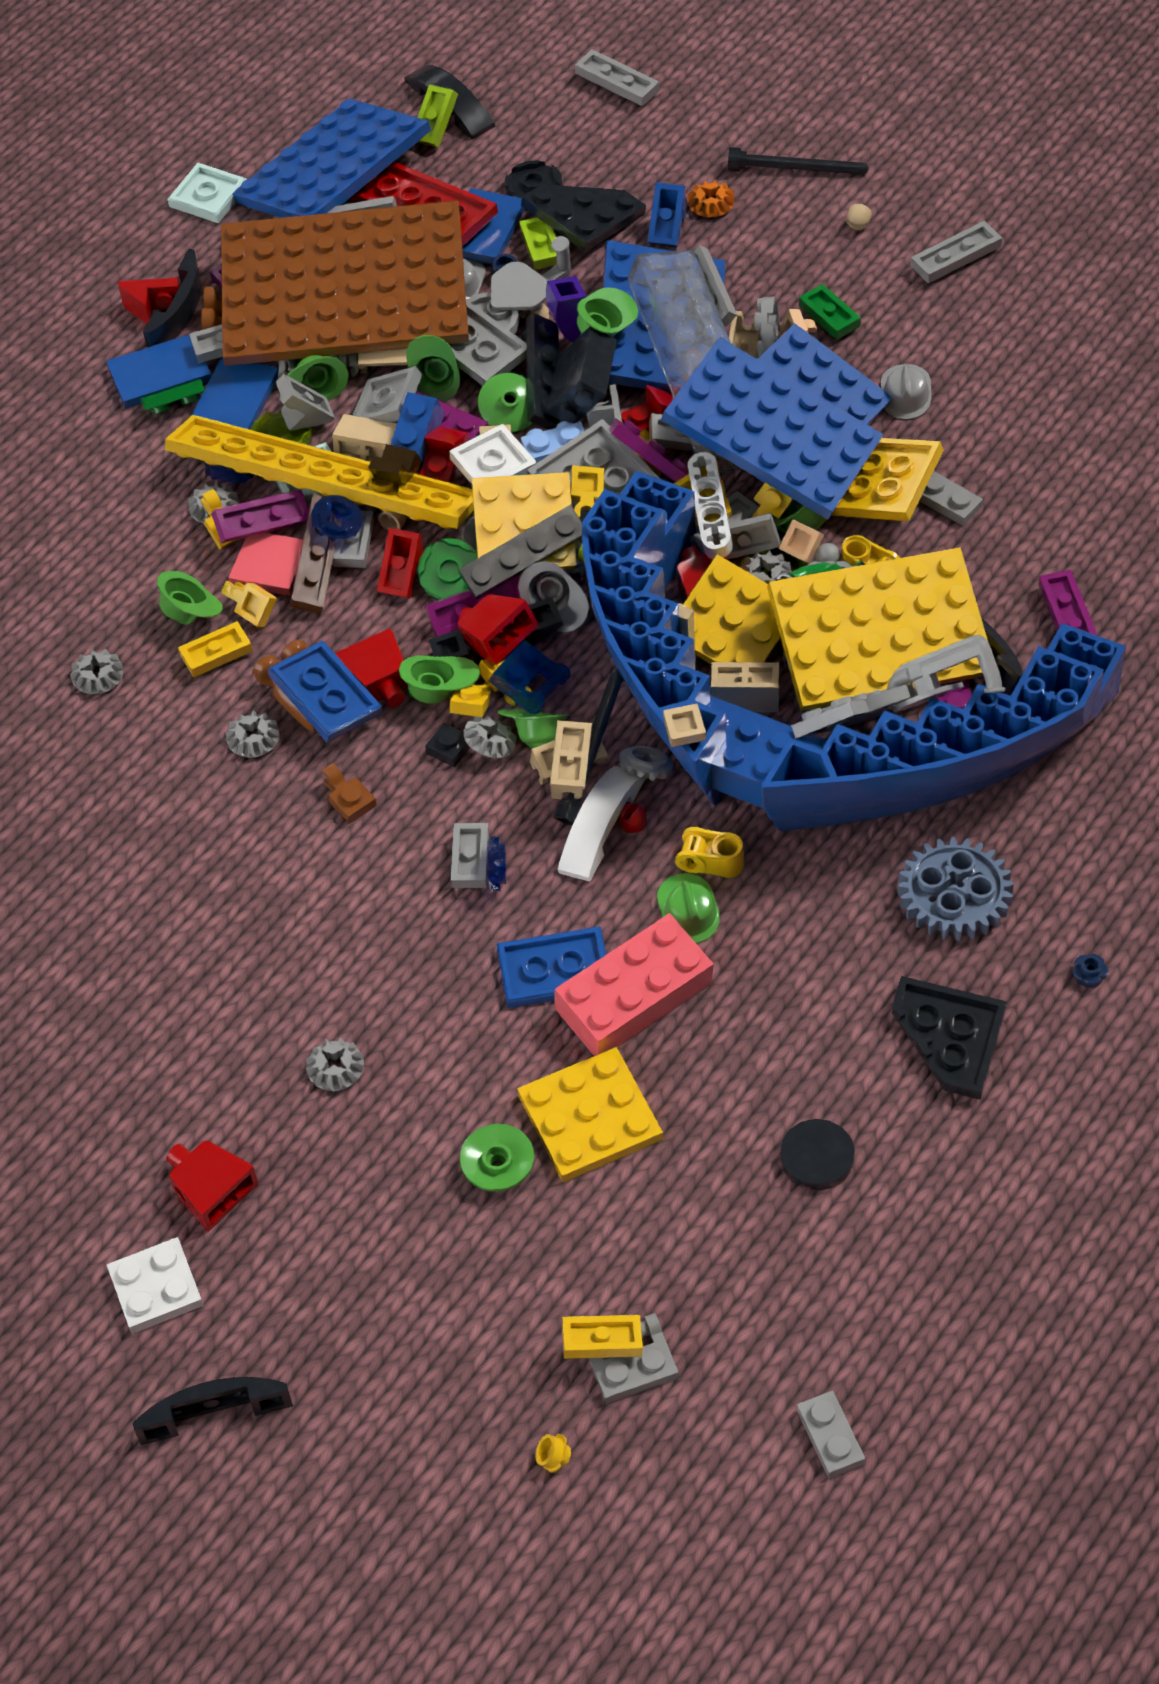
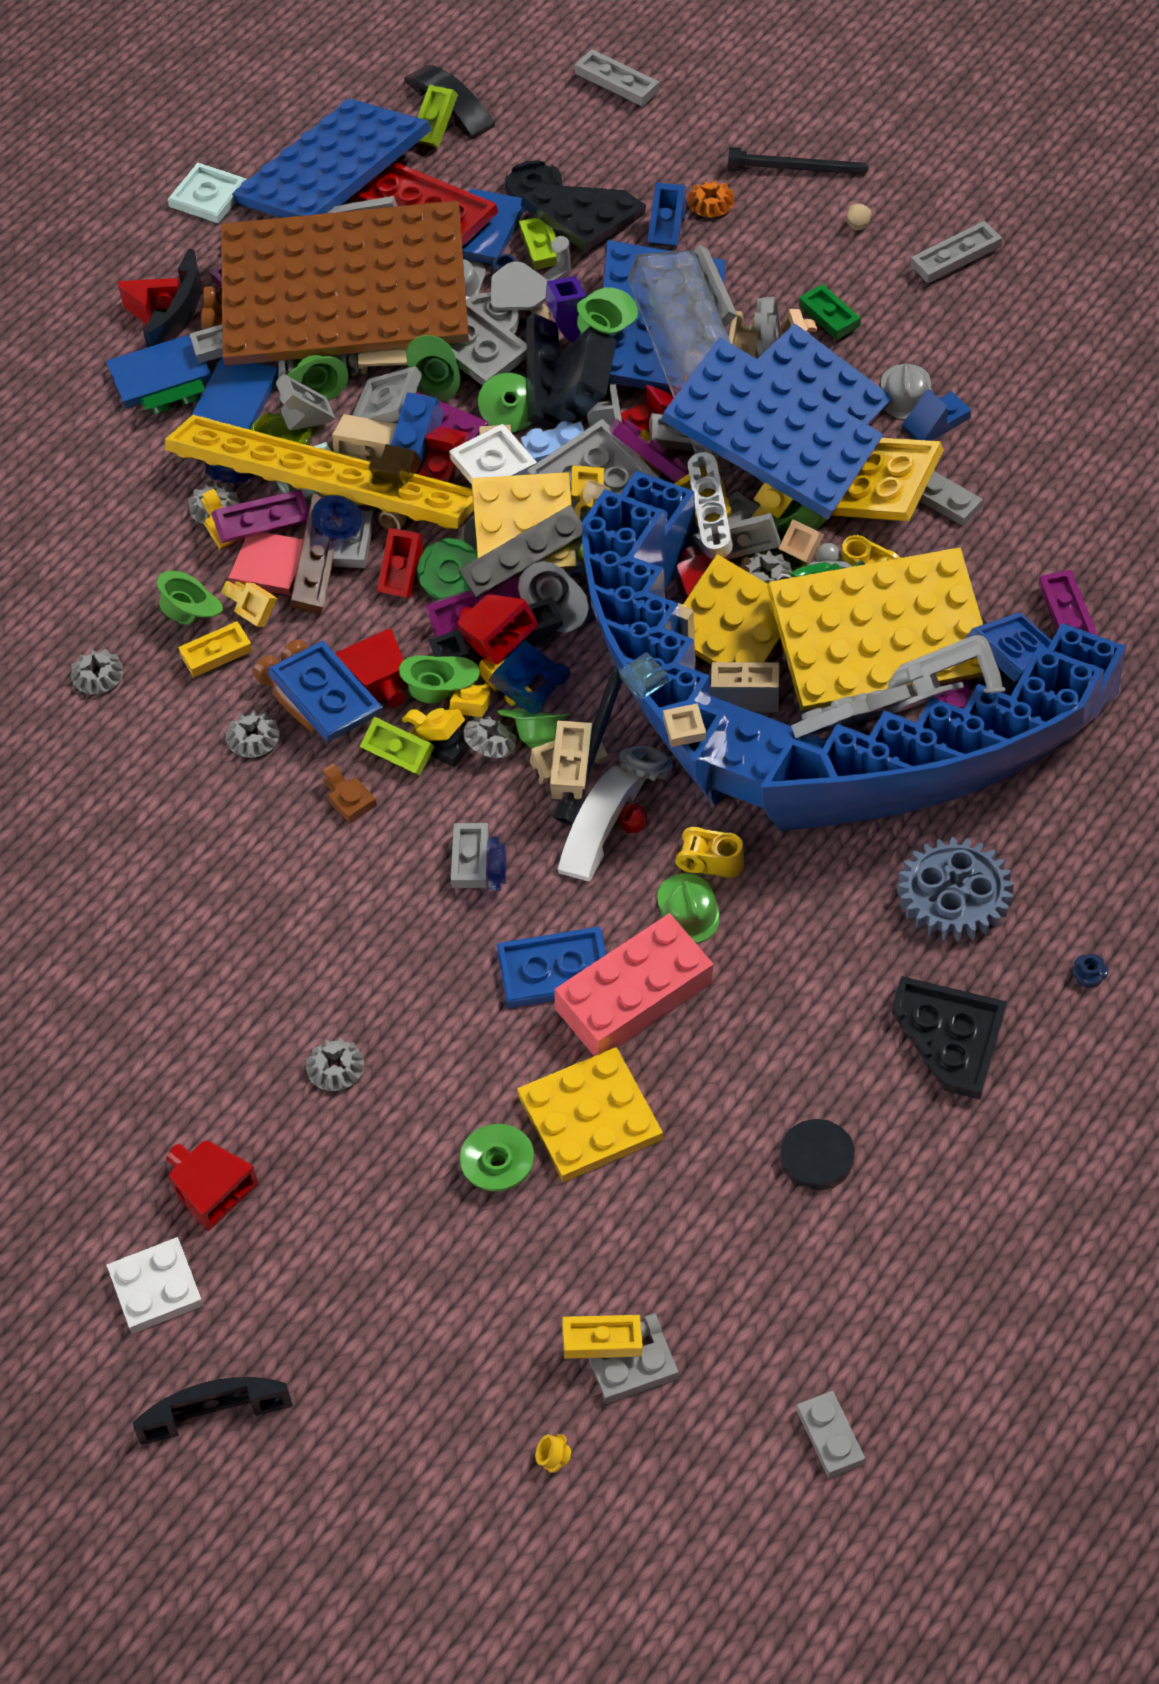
none -> lime plate [360,717,435,776]
none -> yellow plate [402,708,465,741]
none -> tan hinge [582,480,611,504]
none -> clear light blue plate [619,652,669,700]
none -> blue slope [902,389,971,441]
none -> blue tile [966,612,1052,682]

